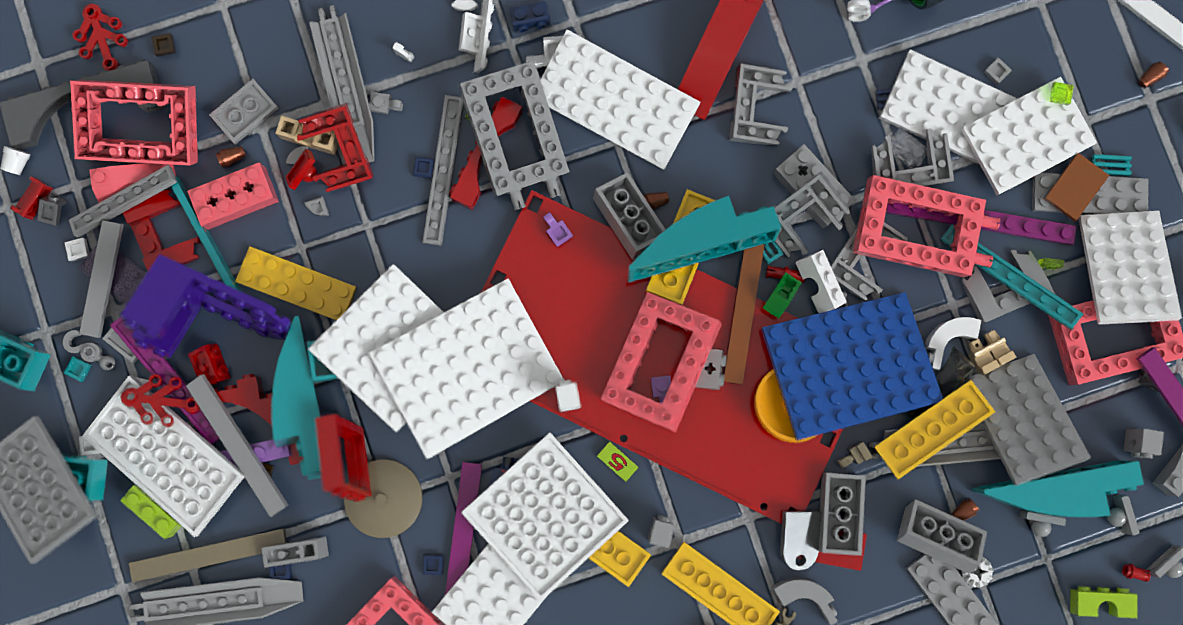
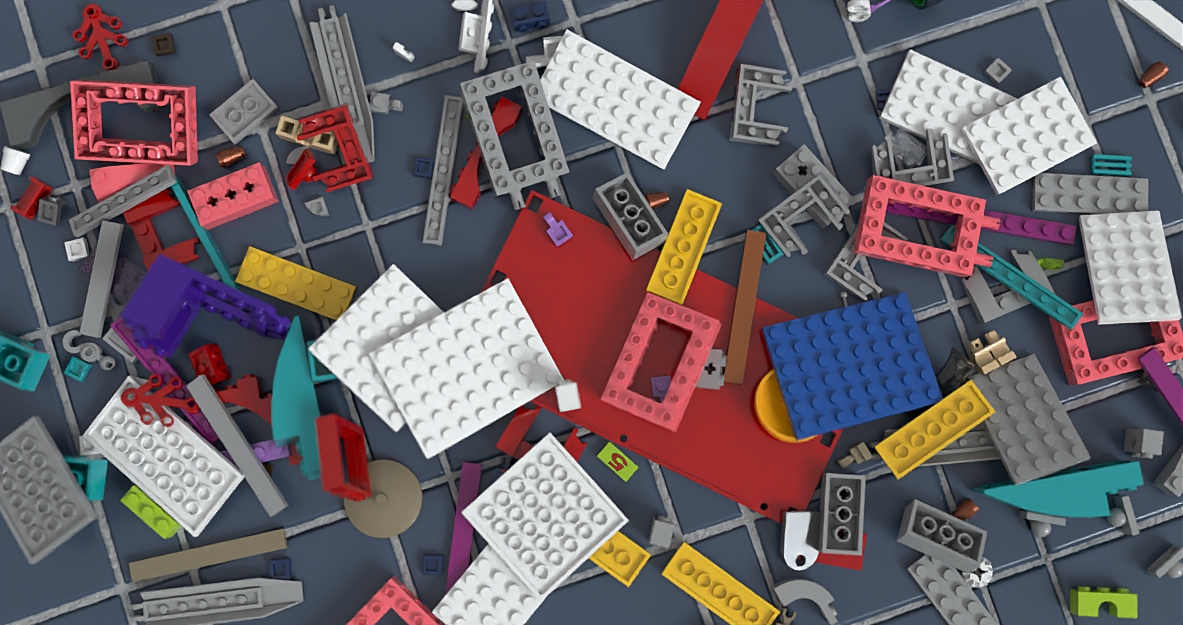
light grey slope [262,536,329,568] -> none
teal slope [627,196,782,283] -> none
green brick [763,272,802,318] -> none
red pin [765,265,805,283] -> none
white arch [795,250,847,314] -> none
white arch [924,317,981,370] -> none
dark orange tile [1043,153,1109,221] -> none
clear neon green tile [1049,82,1074,105] -> none
red pin [1122,563,1151,582] -> none
none -> red wedge [495,405,587,462]

